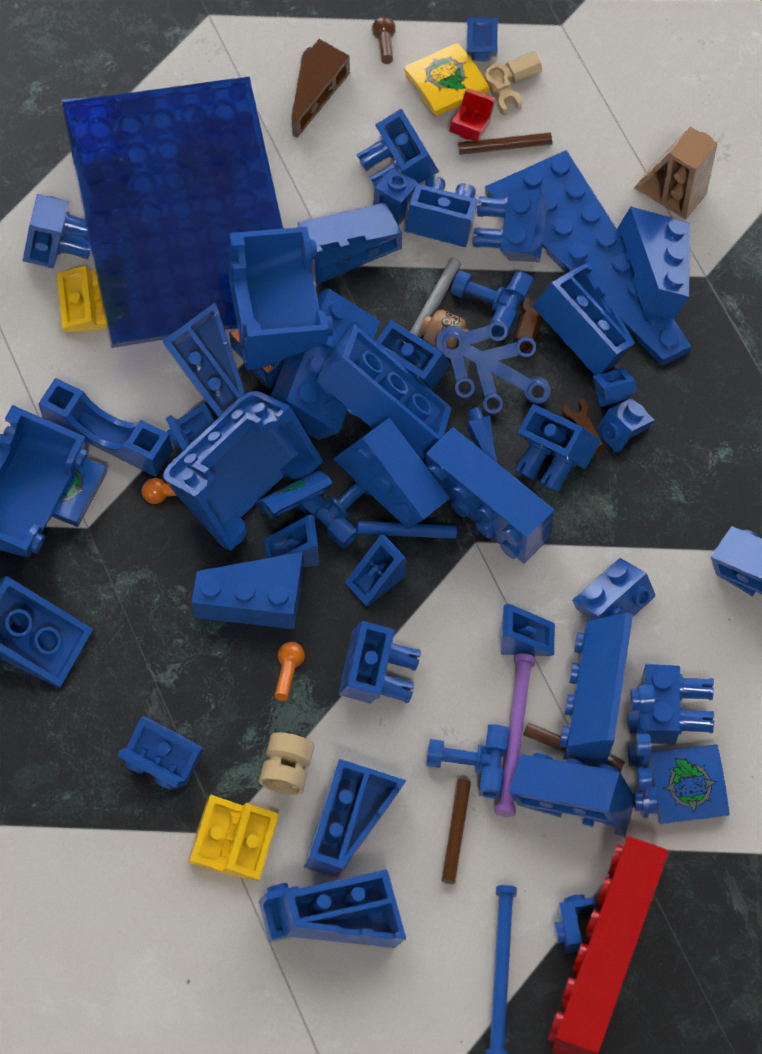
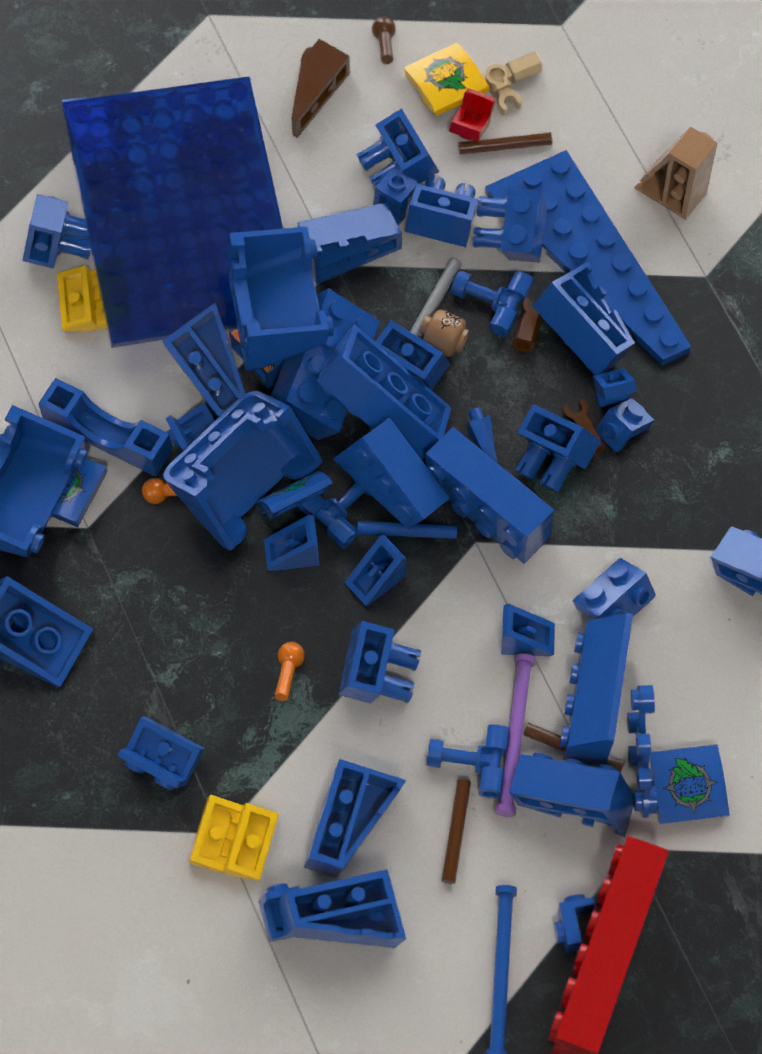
blue wedge [192,552,304,629] -> none
tan wheel [259,732,314,795] -> none
blue plant [436,320,551,414] -> none
blue bracket [467,17,498,61] -> none
blue wedge [616,206,690,320] -> none
blue brick [641,664,714,745] -> none

